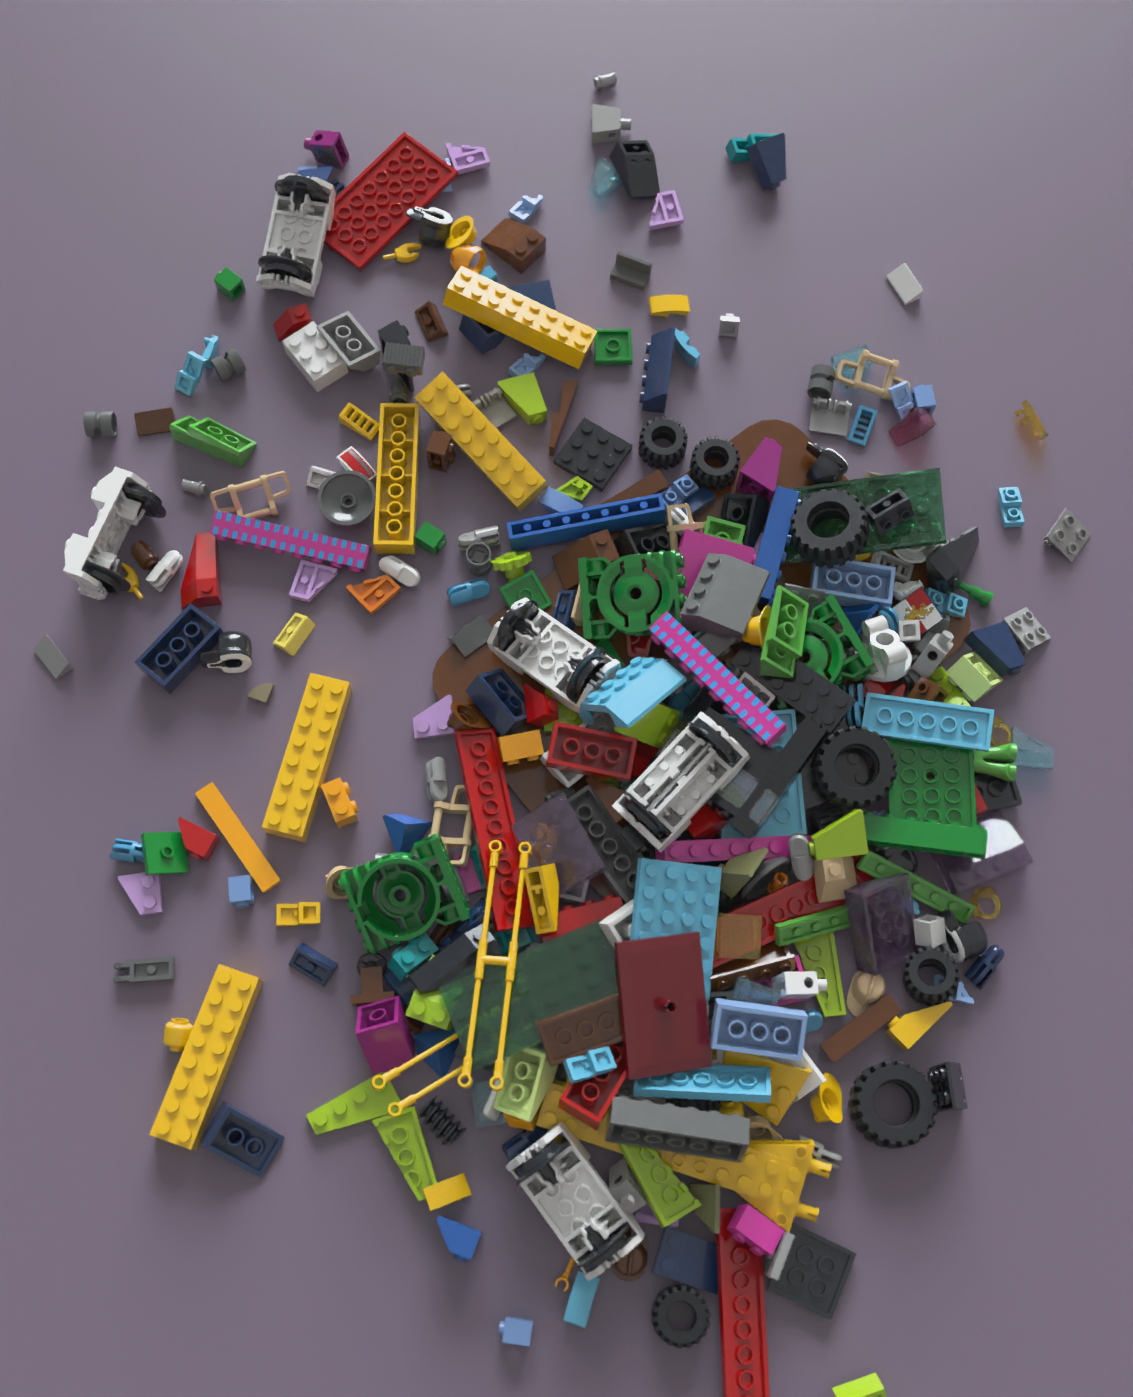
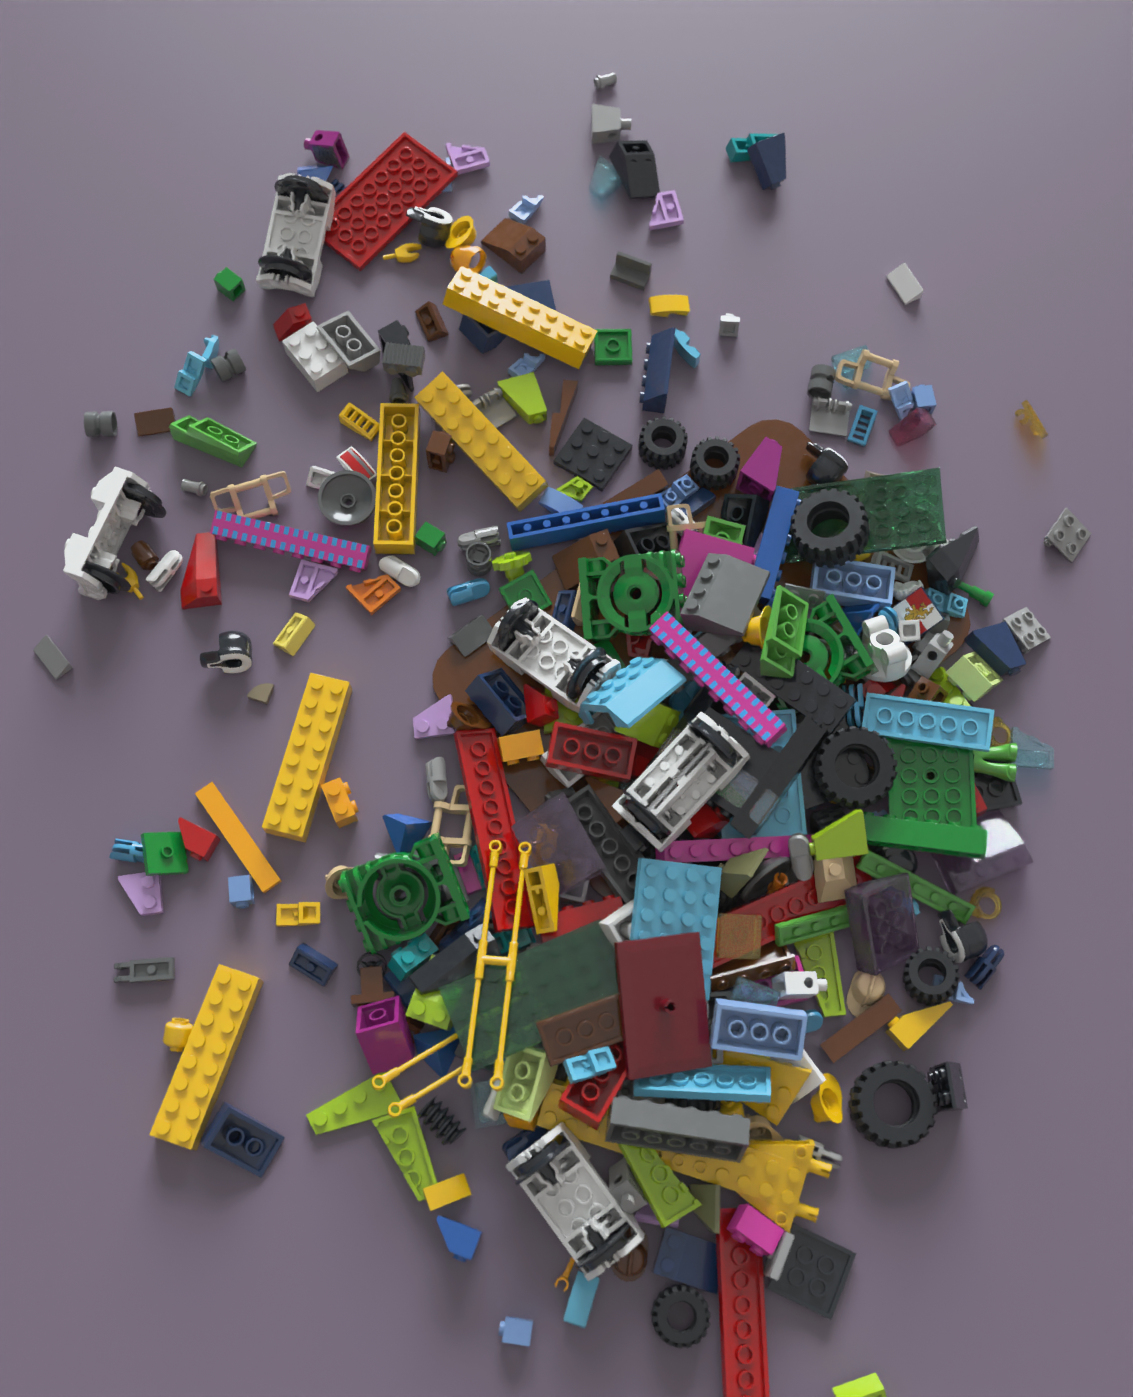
dark blue brick [135,603,223,694] -> none
black brick [865,488,915,536] -> none
white brick [913,914,946,949] -> none
medium azure slope [998,487,1025,528] -> none

